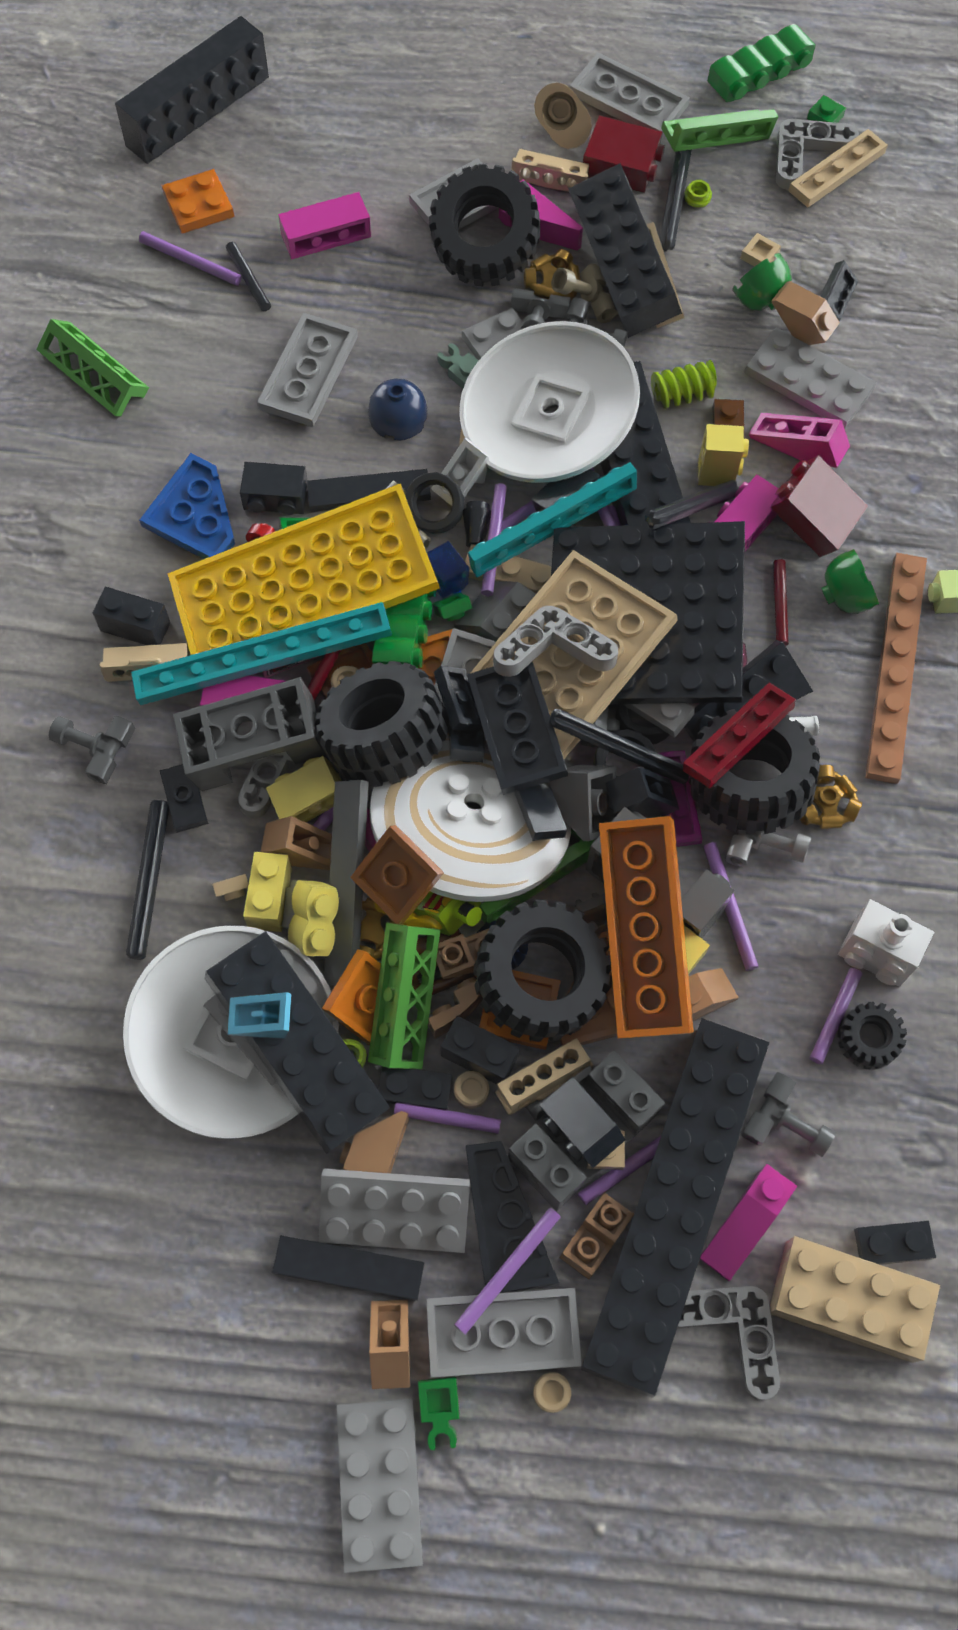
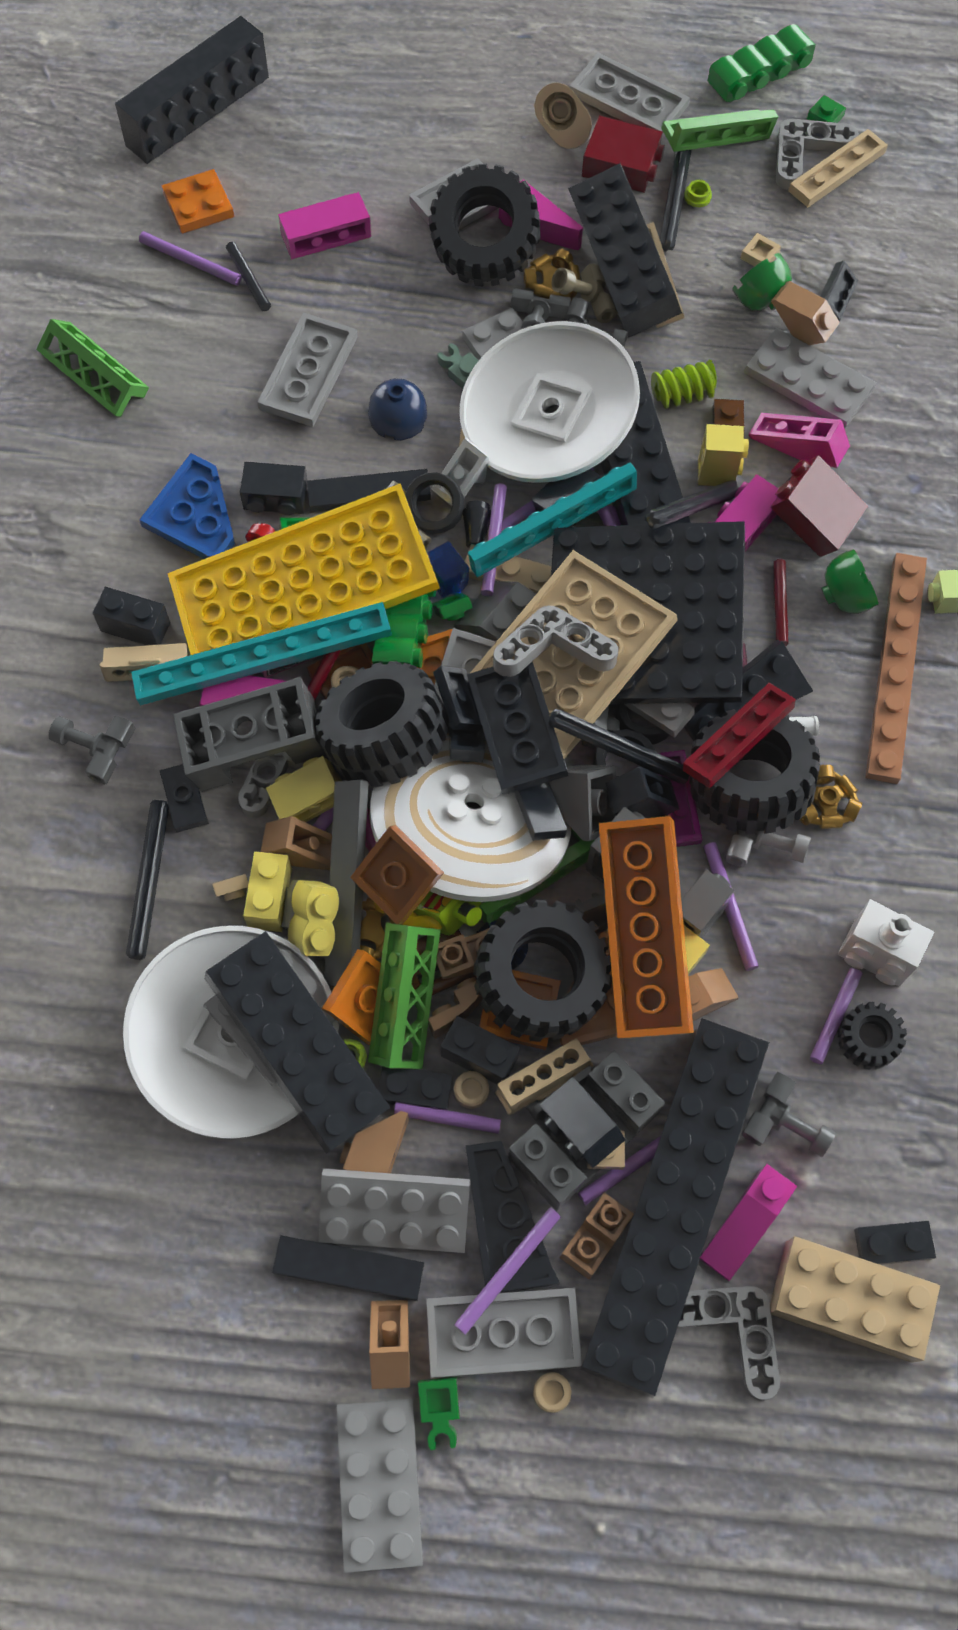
medium azure slope [228,992,291,1038] -> none
tan piece [512,149,589,192] -> none

